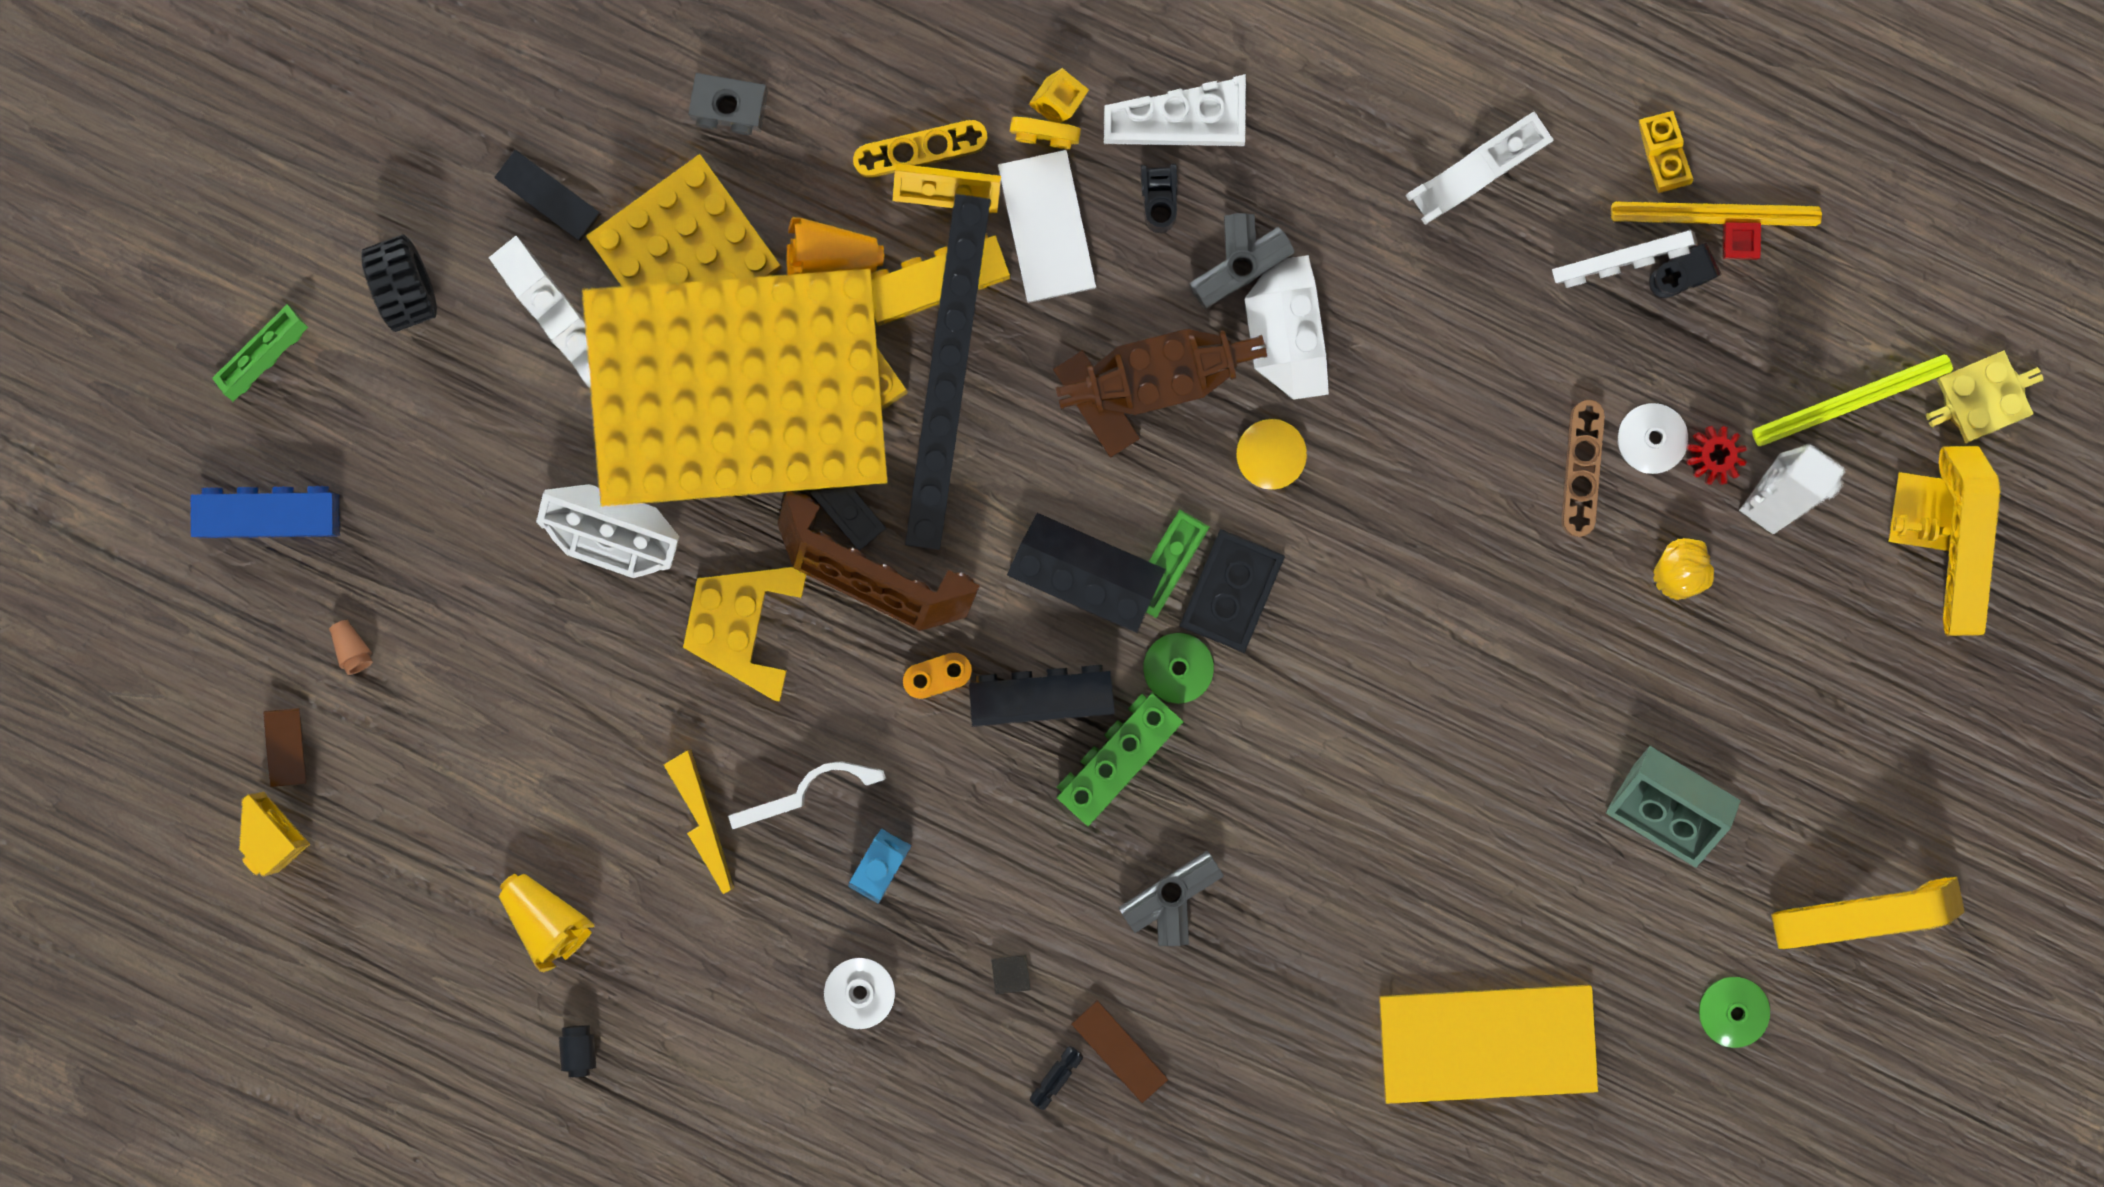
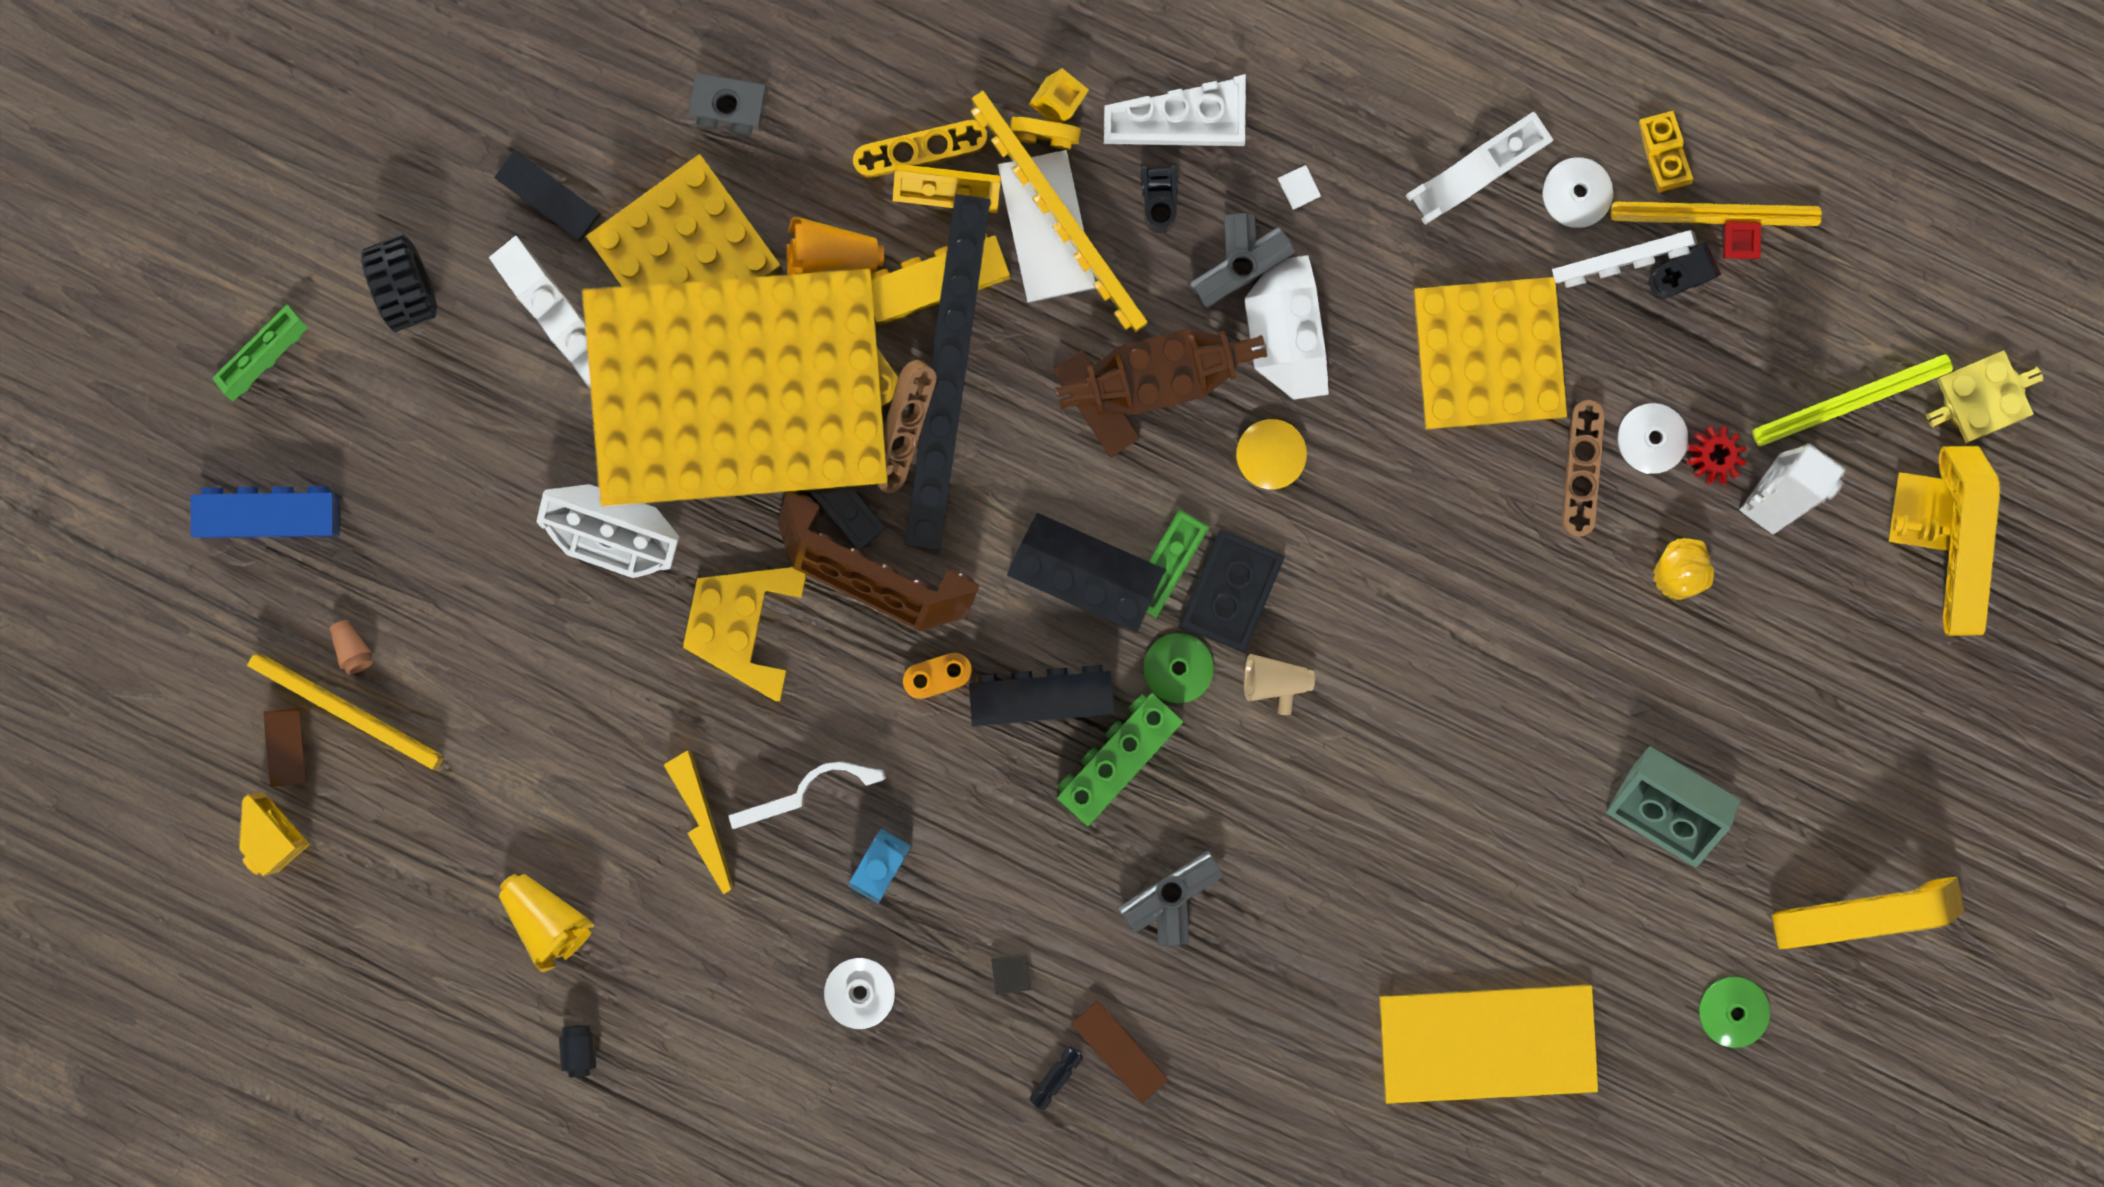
none -> yellow tile [247,654,444,769]
none -> medium nougat beam [874,360,937,493]
none -> yellow plate [970,91,1147,333]
none -> tan piece [1244,654,1315,715]
none -> white sticker [1278,165,1321,210]
none -> yellow plate [1413,277,1567,430]
none -> white dish [1542,157,1613,228]

